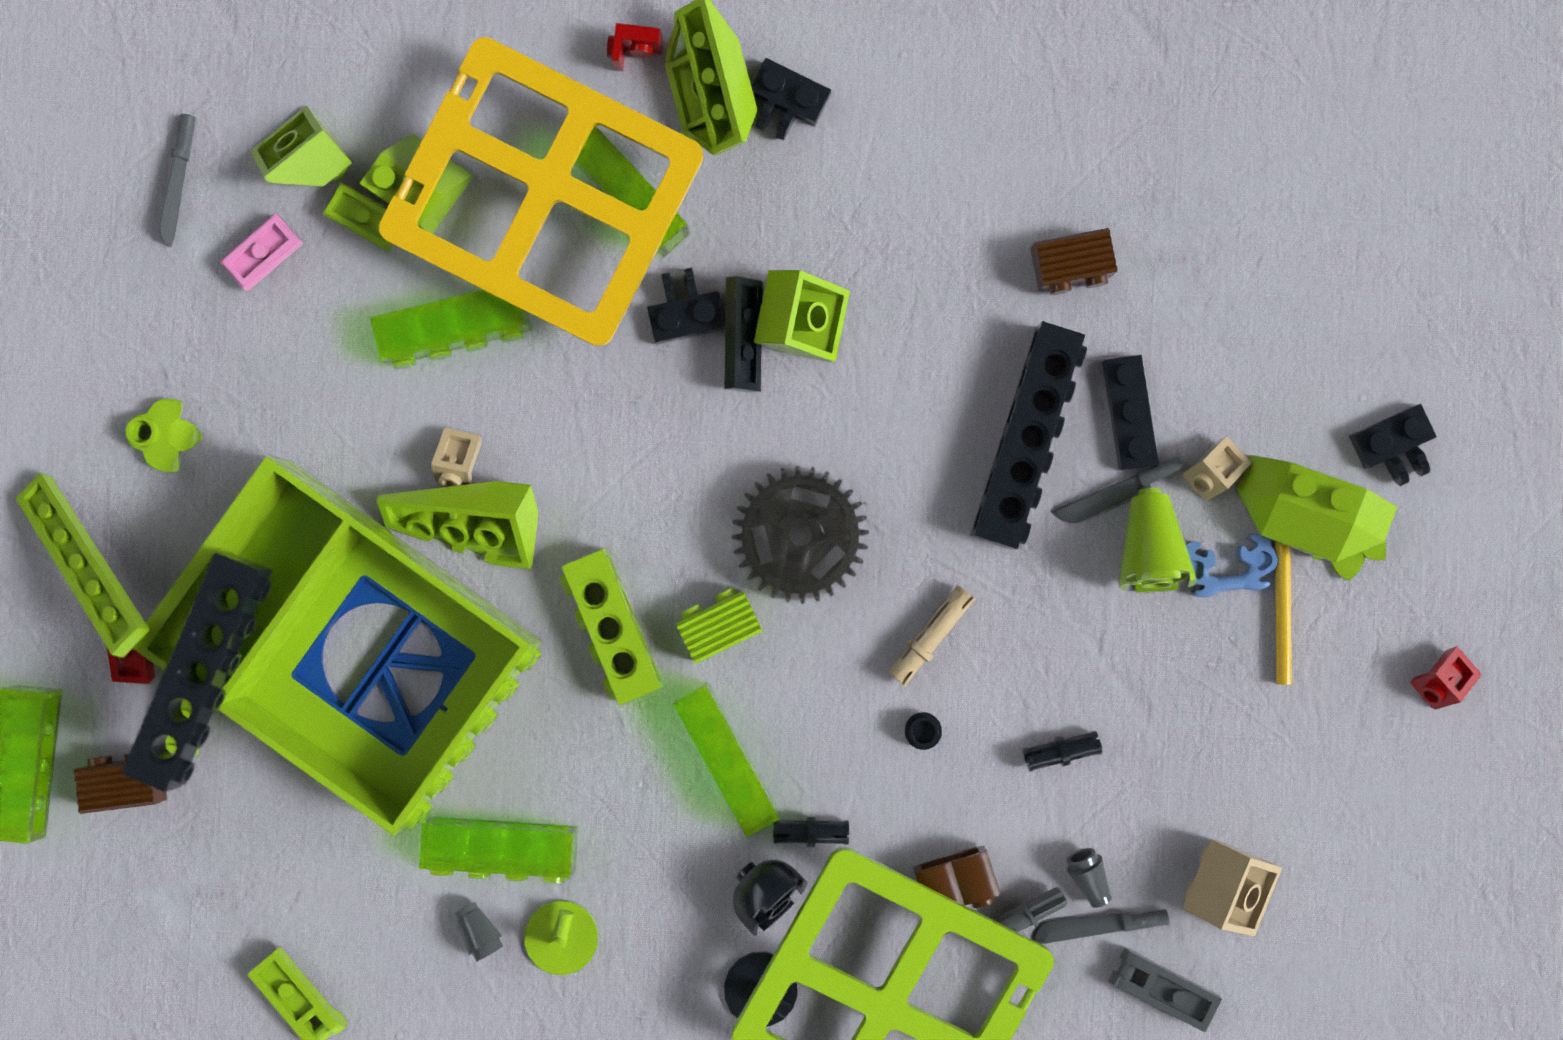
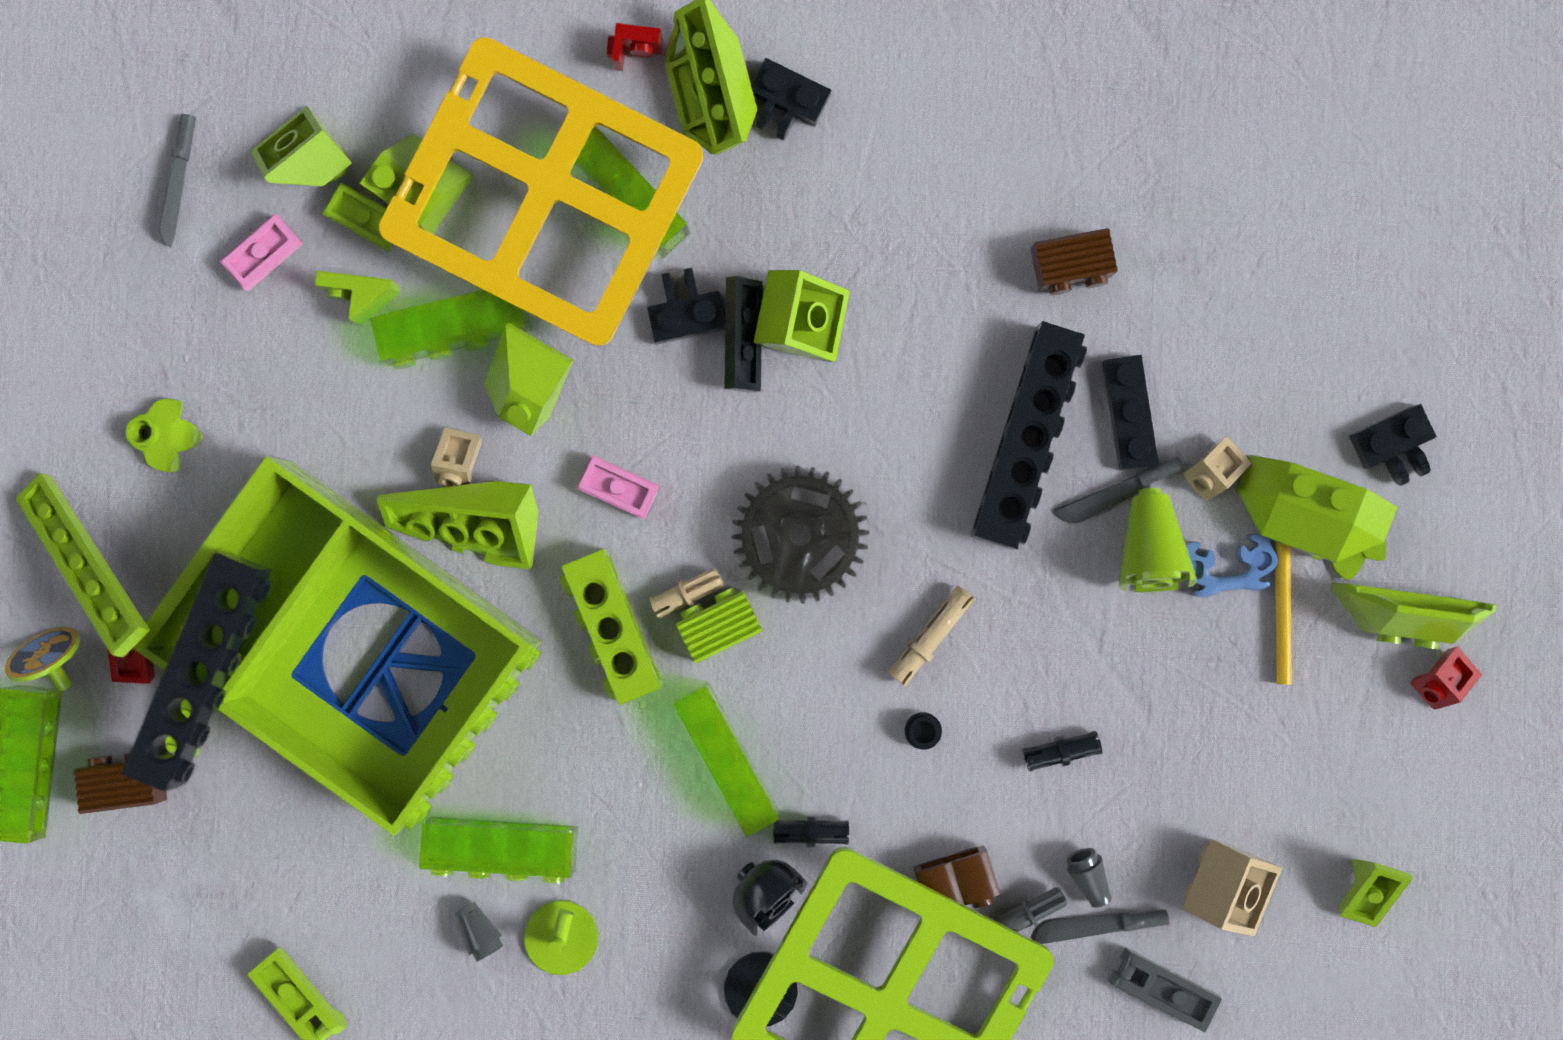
none -> shield [4,627,81,691]
none -> lime slope [315,271,401,325]
none -> lime slope [483,323,574,436]
none -> bright pink plate [576,455,660,520]
none -> tan axle [649,568,724,620]
none -> lime wedge [1331,583,1497,649]
none -> lime slope [1338,859,1412,927]

